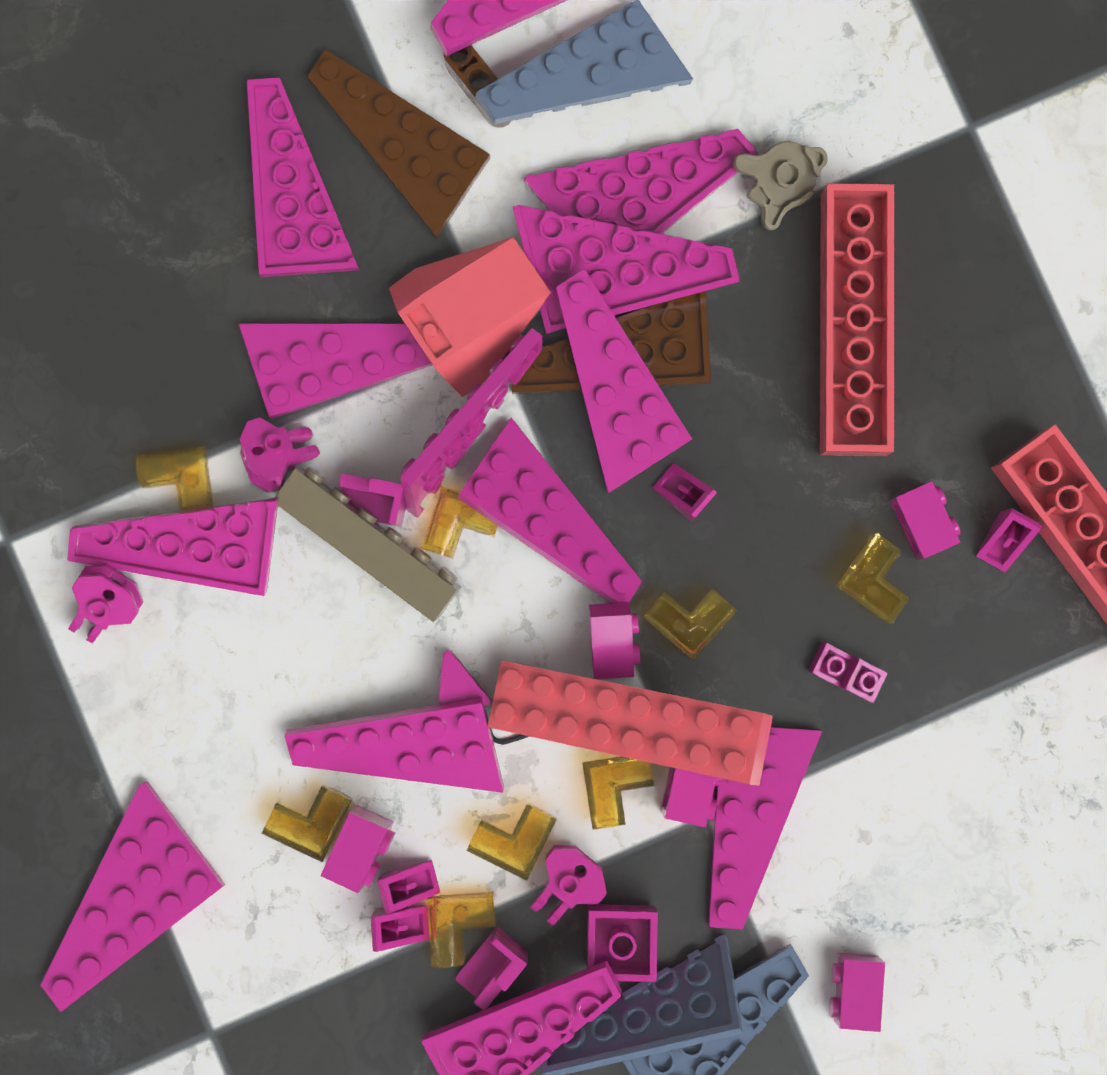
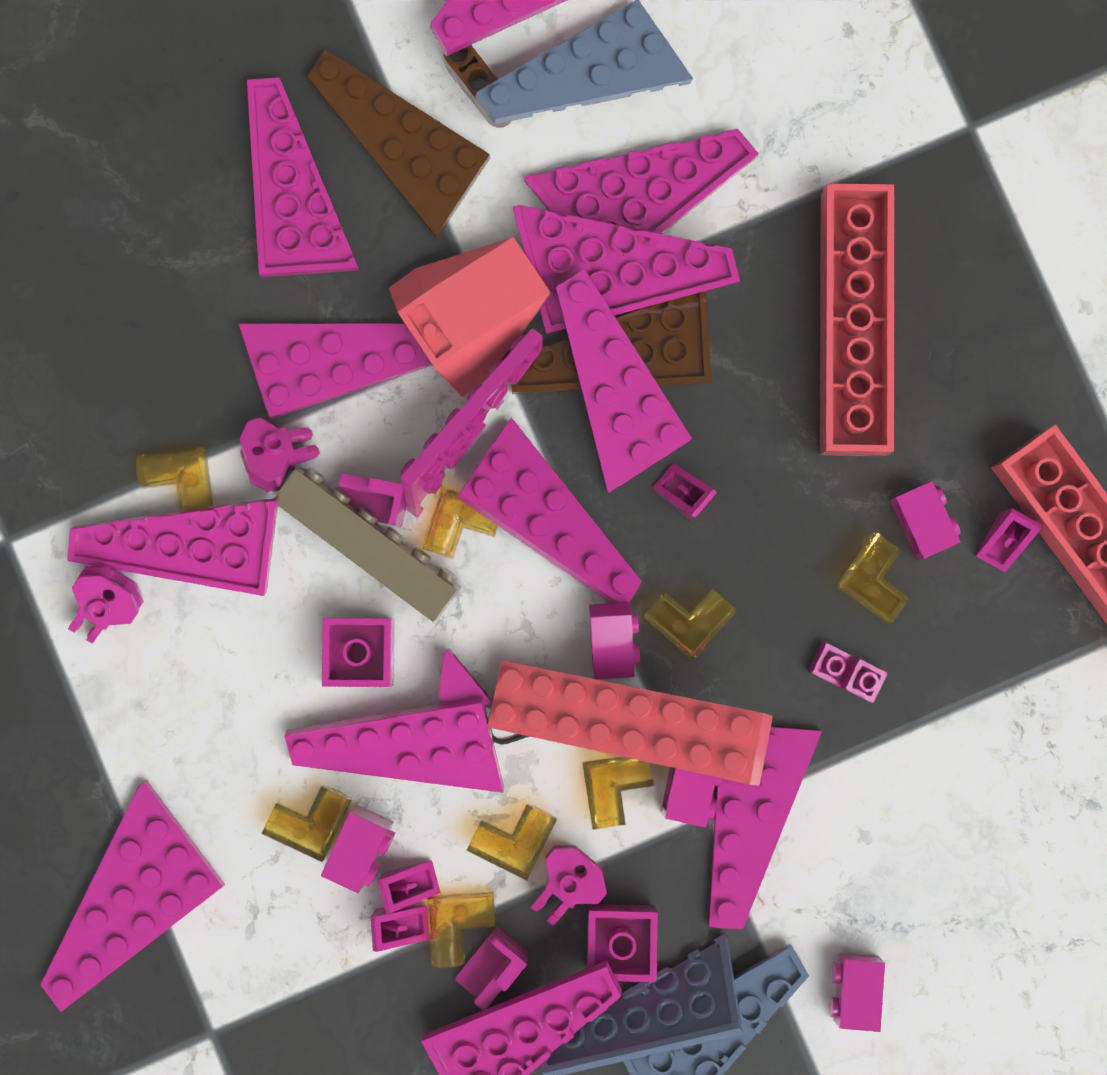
dark tan tile [732,141,828,230] -> none
none -> dark pink brick [322,618,395,687]

